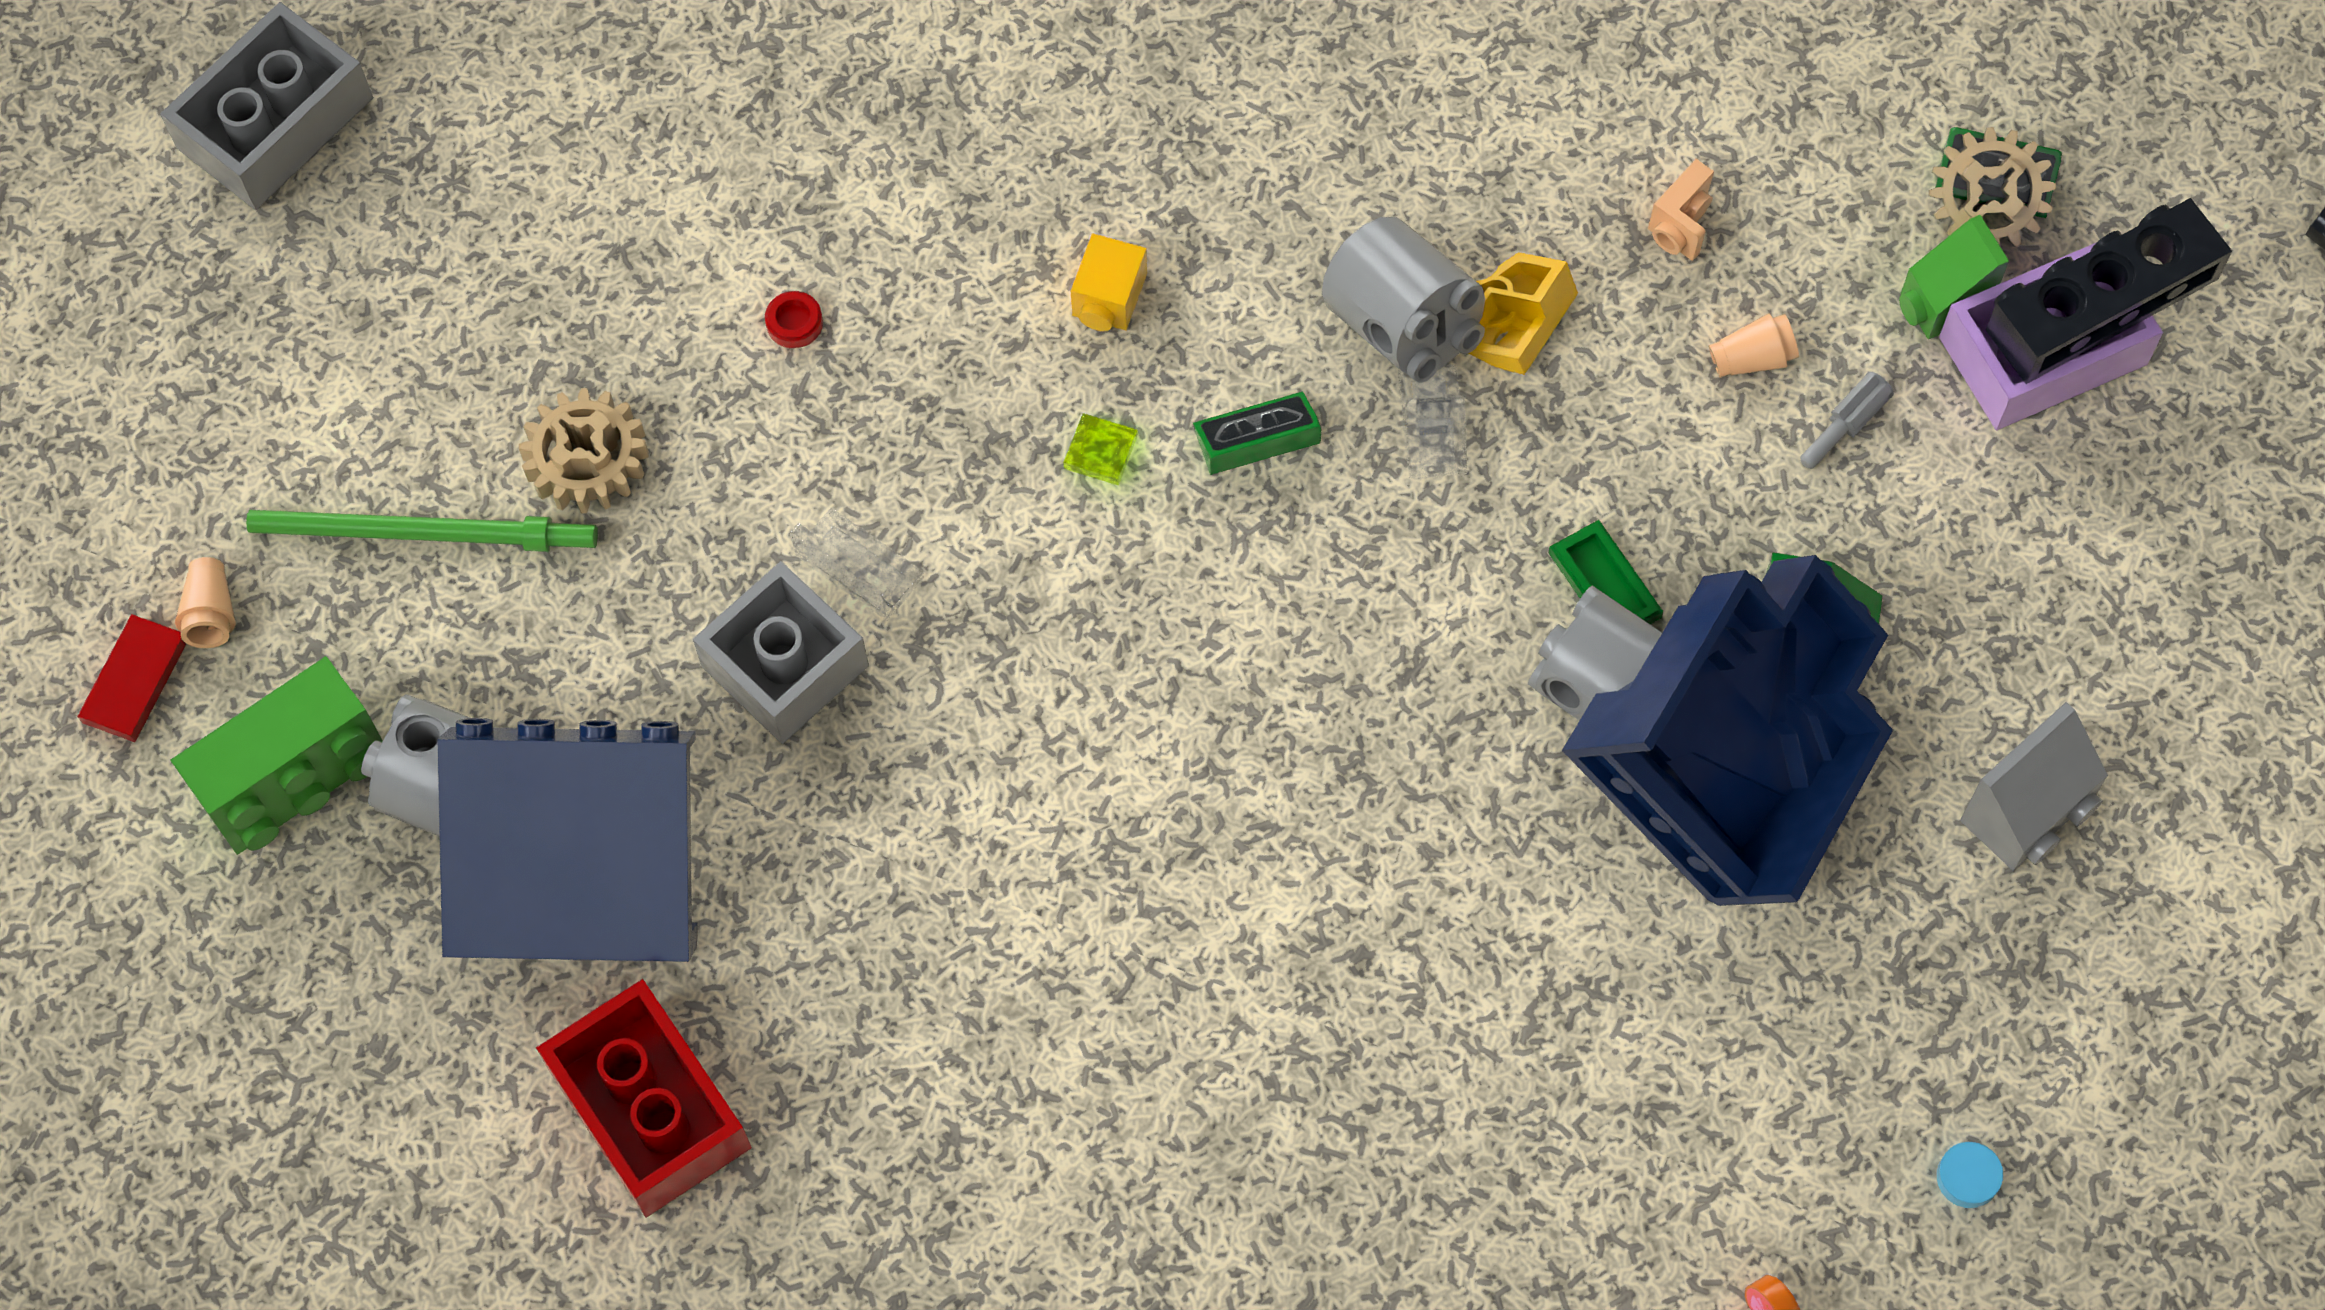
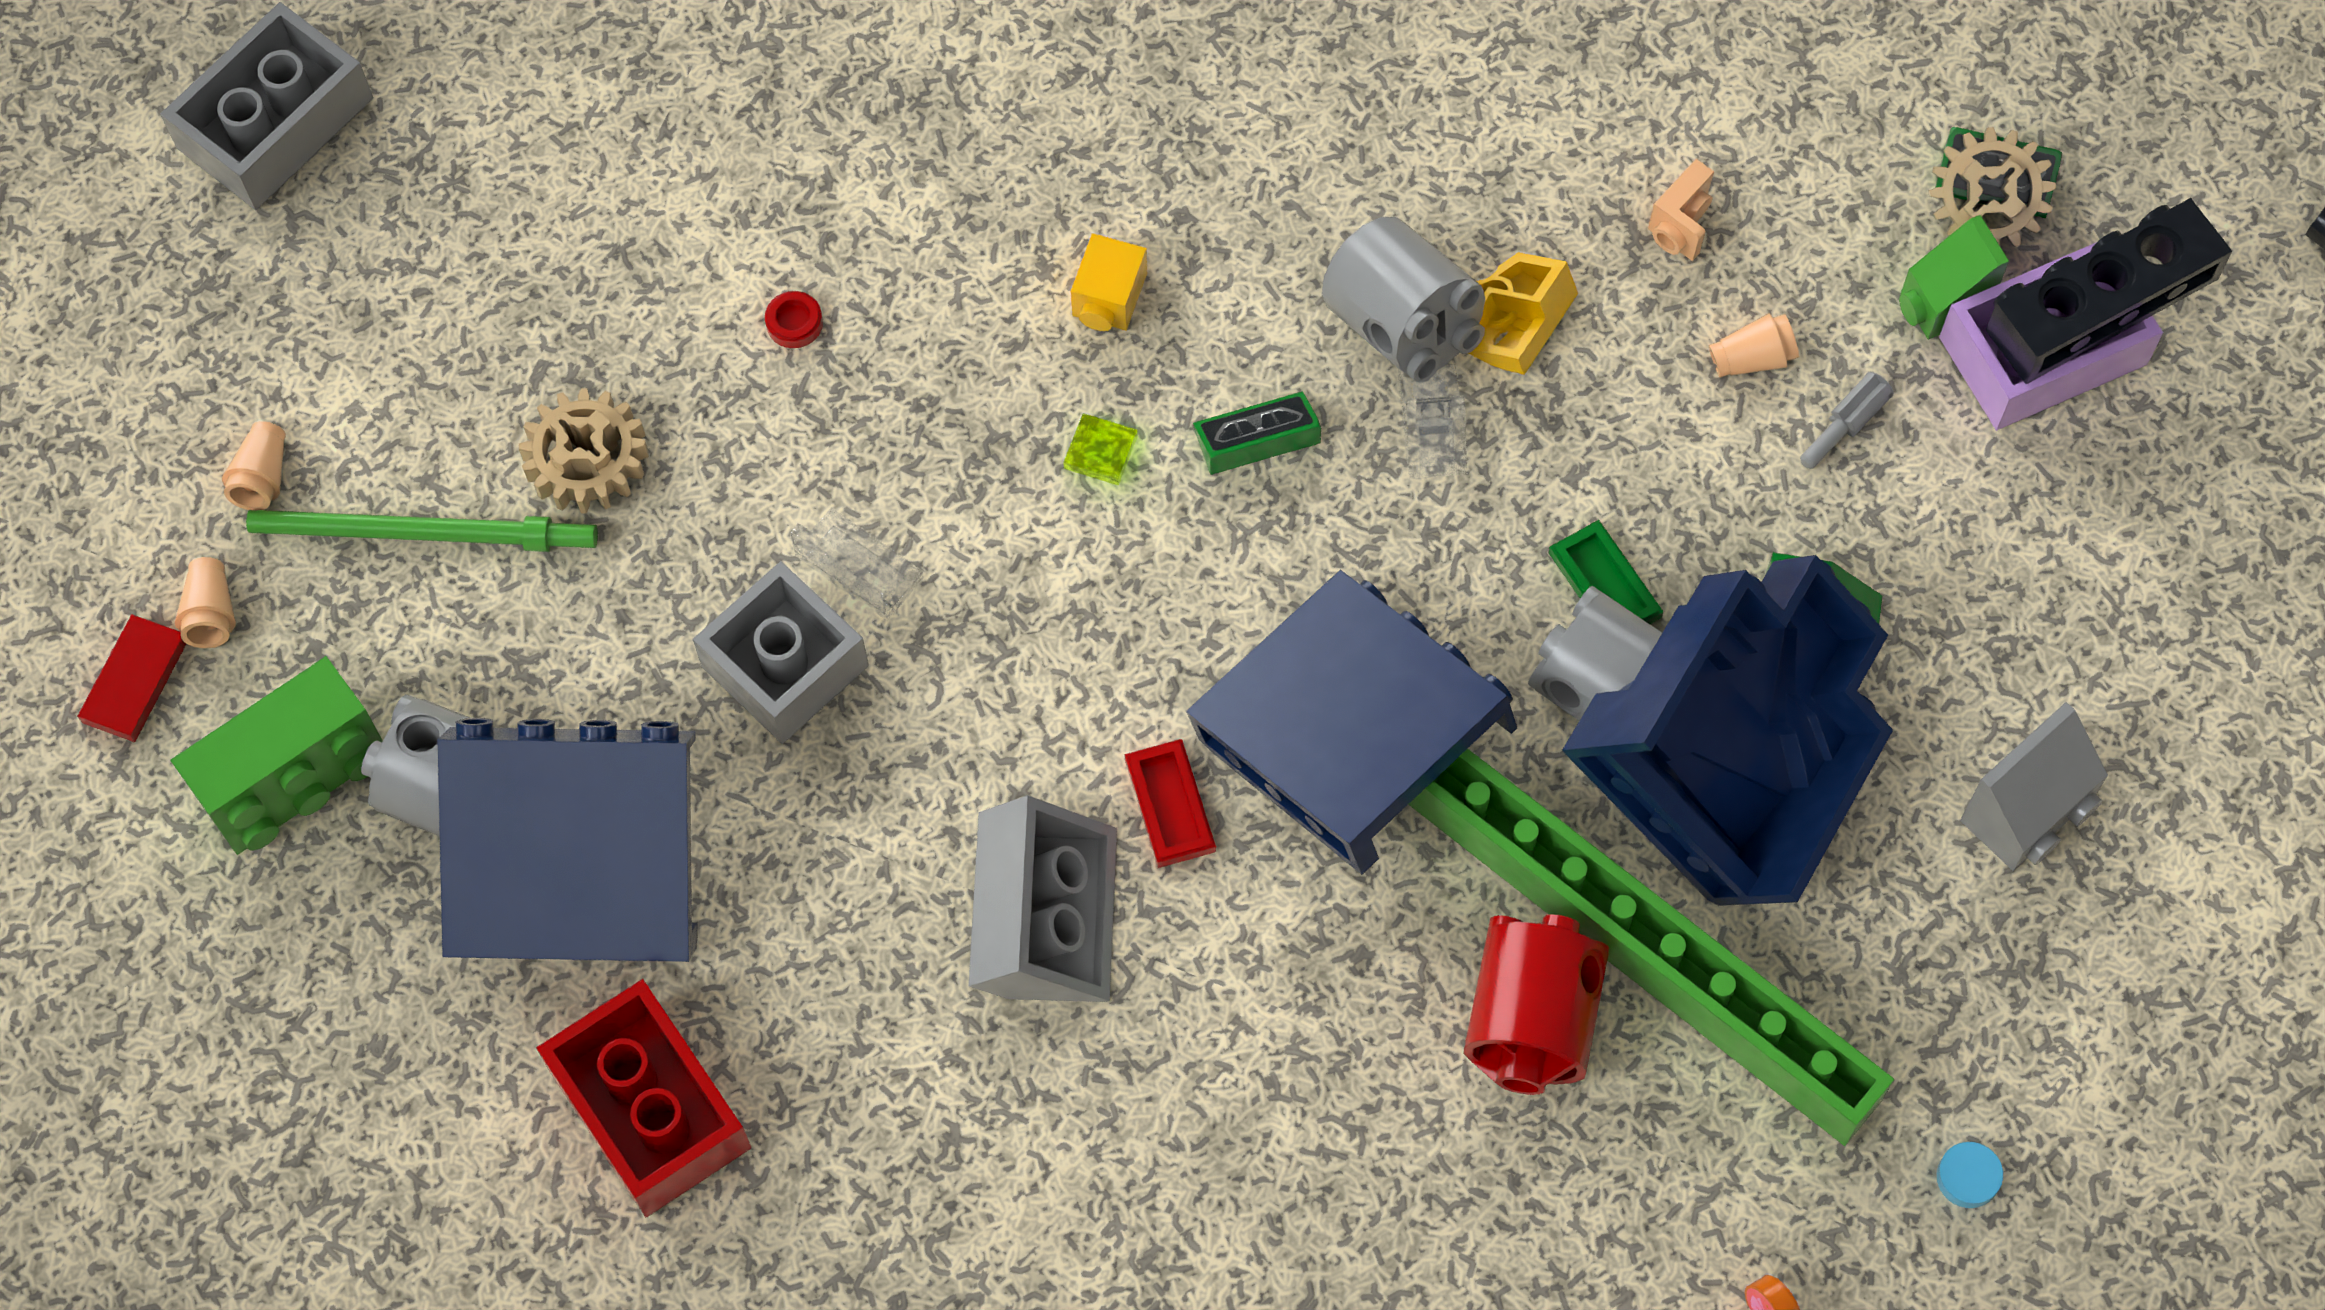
none -> light nougat cone [222,421,286,510]
none -> light grey slope [969,795,1117,1002]
none -> red tile [1124,739,1216,868]
none -> dark blue panel [1186,569,1518,875]
none -> bright green brick [1408,749,1894,1146]
none -> red cylinder [1463,914,1609,1095]

